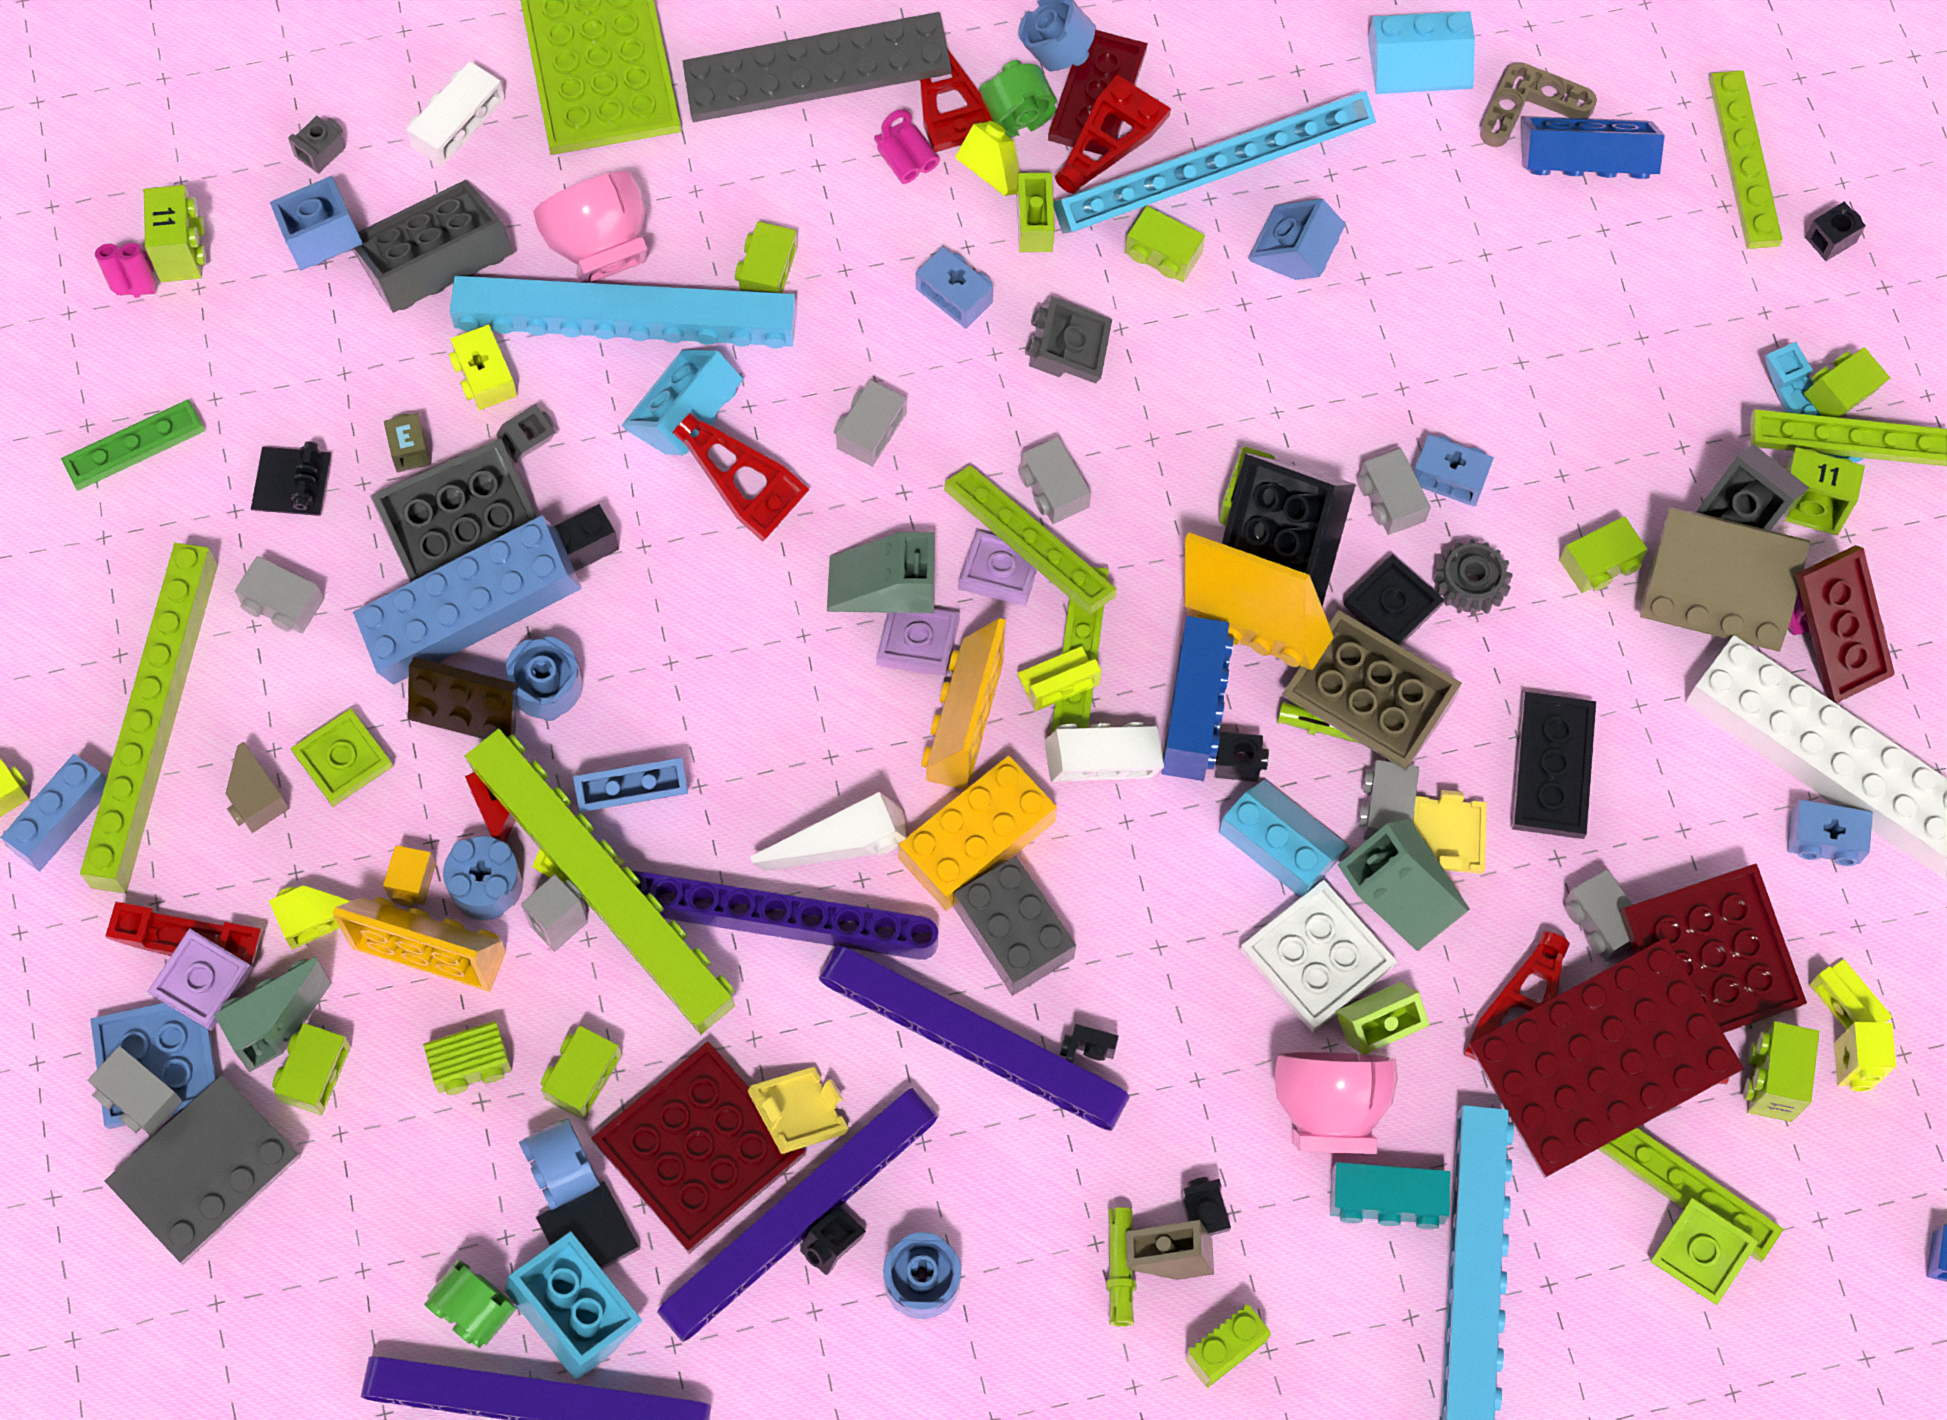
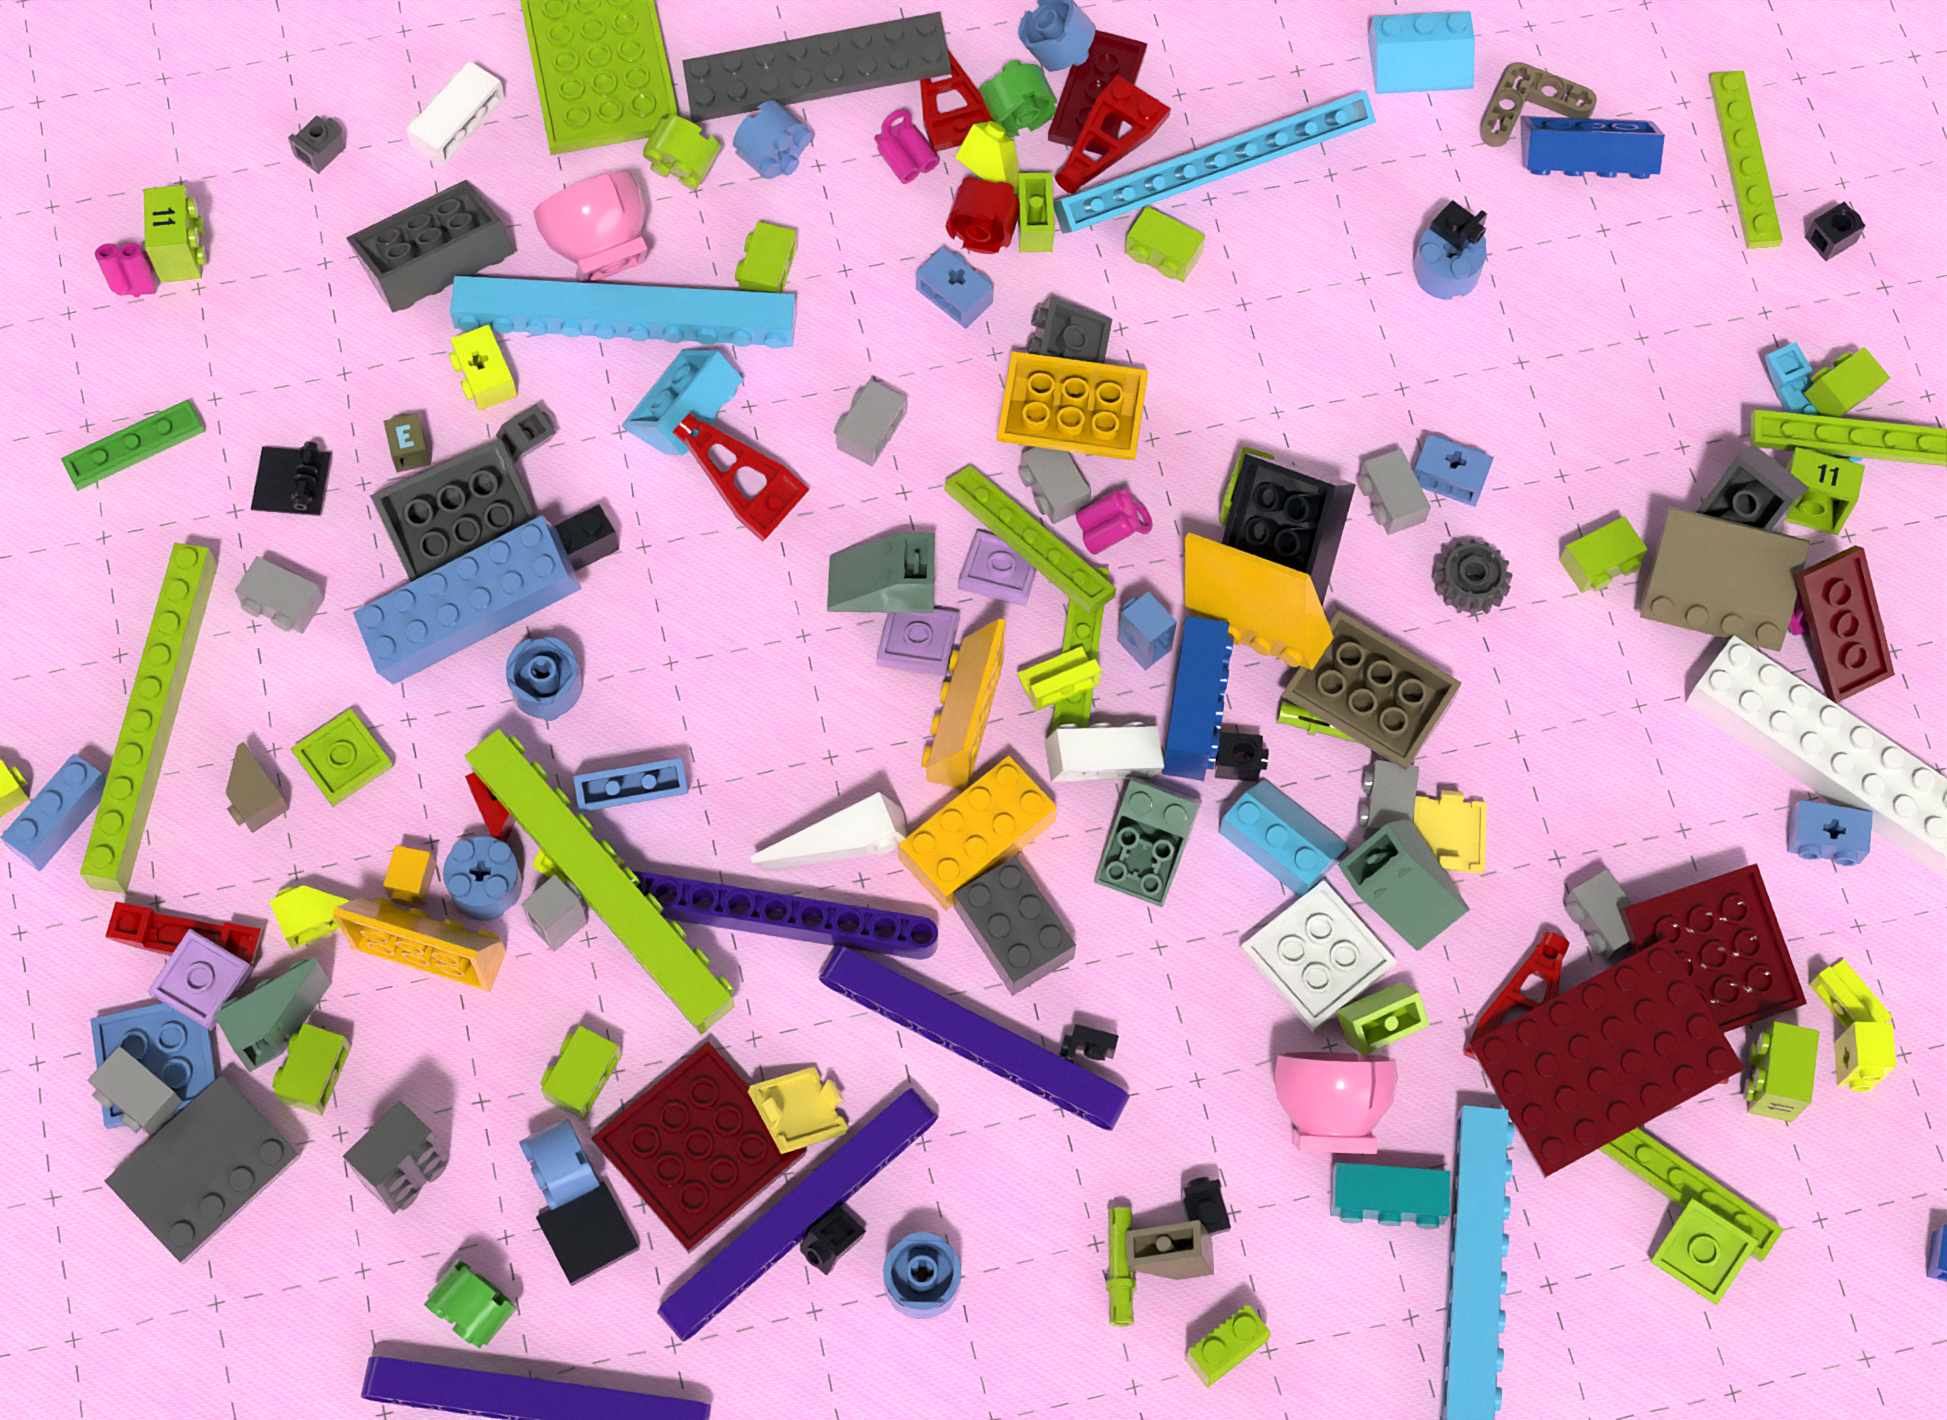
medium blue brick [270,175,363,271] -> none
dark brown plate [408,657,518,739] -> none
lime brick [423,1021,511,1095] -> none
medium azure slope [505,1232,642,1381] -> none
medium blue slope [1248,199,1346,280] -> none
black plate [1343,554,1445,646] -> none
black plate [1512,692,1596,839] -> none
none -> dark grey brick [343,1101,449,1215]
none -> lime brick [643,114,721,190]
none -> medium blue brick [733,100,813,179]
none -> red brick [945,177,1019,254]
none -> yellow slope [997,351,1148,461]
none -> dark pink piece [1076,489,1153,555]
none -> sand green slope [1094,776,1203,907]
none -> medium blue brick [1117,591,1177,671]
none -> medium blue brick [1413,227,1487,300]
none -> black bracket [1430,200,1488,252]

